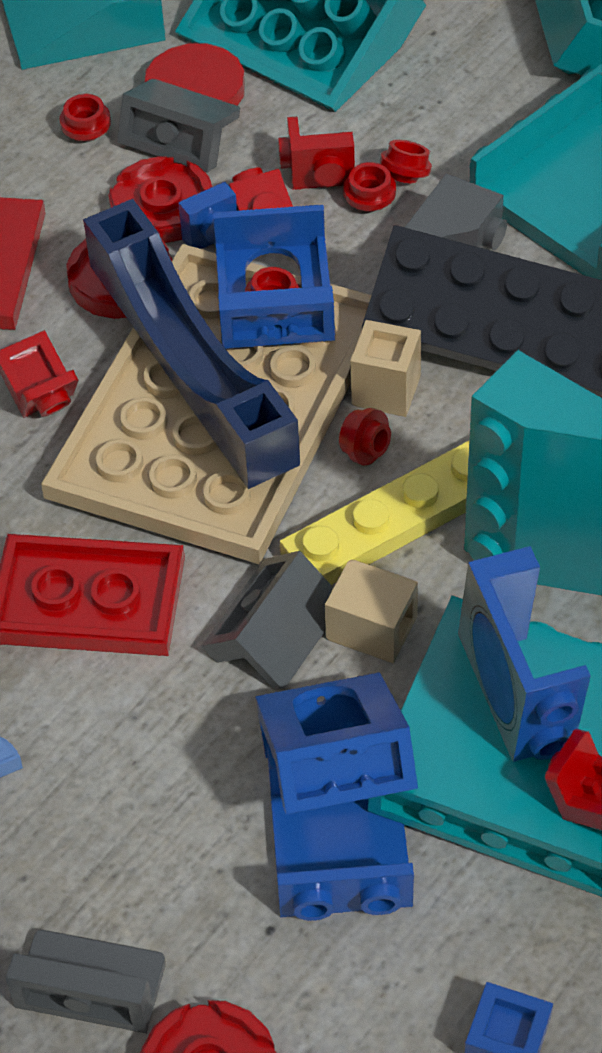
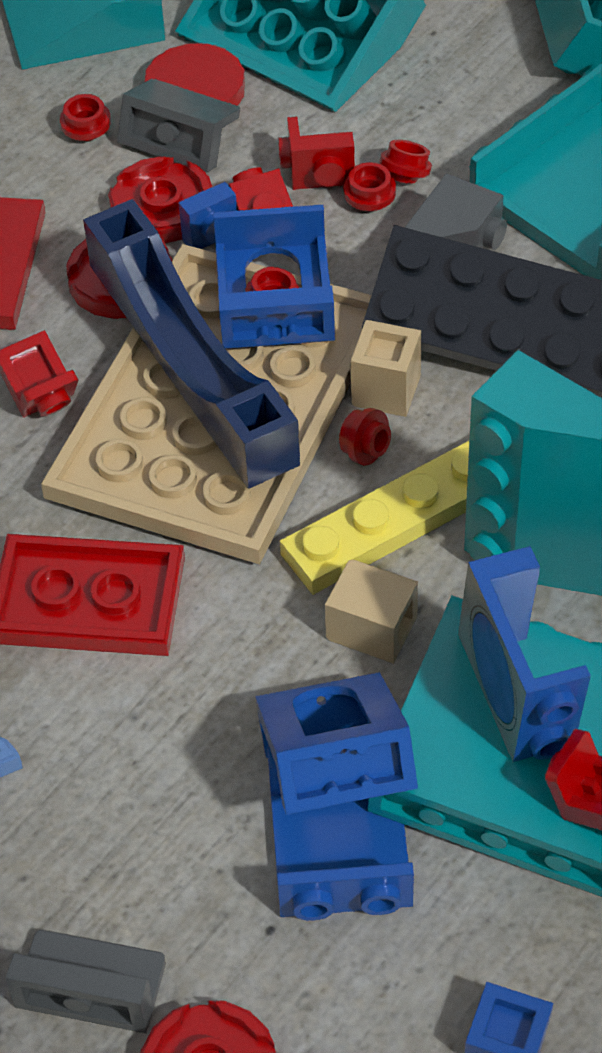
dark grey panel [201,551,333,689] -> none

